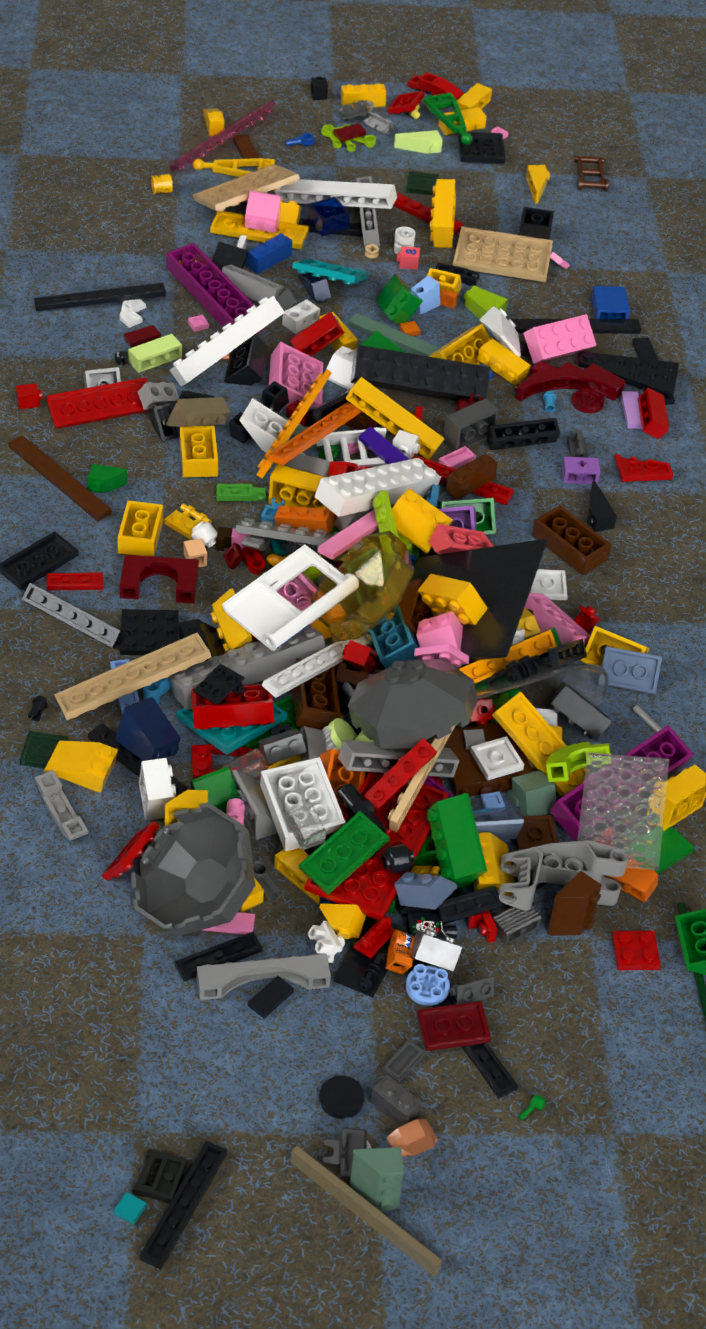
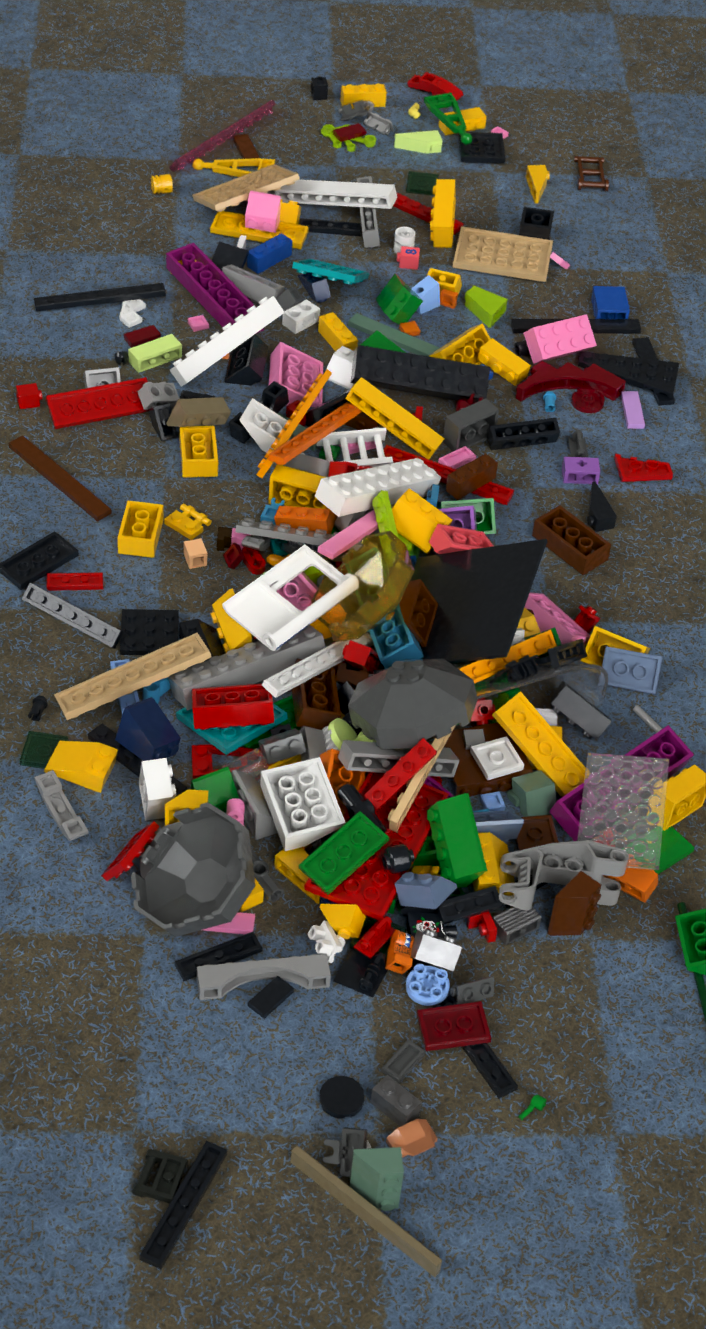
green slope [88,464,128,493] -> none
teal tile [114,1192,147,1225] -> none
dark red arch [120,554,199,604] -> none
white head [191,521,218,549] -> none
black hinge [193,663,245,706] -> none
yellow slope [203,108,224,136] -> none
bright green hinge [217,484,266,501] -> none
blue plate [285,133,315,146] -> none
clear brick [285,798,326,850] -> none
red brick [290,312,345,356] -> none
clear blue brick [307,197,350,236] -> none
dark purple tile [358,427,409,464] -> none
tan bush [365,244,379,258] -> none
red plate [387,91,425,114] -> none
white brick [393,430,420,459] -> none
bright pink plate [414,644,469,667] -> none
bright pink slope [416,611,463,650] -> none
yellow brick [417,574,488,625] -> none
black hinge [435,262,480,286] -> none
yellow brick [457,83,492,110] -> none
white slope [480,306,521,357] -> none
white tile [530,569,568,600] -> none
lime arch [546,742,612,782] -> none
red plate [612,930,661,970] -> none
red brick [638,387,669,439] -> none

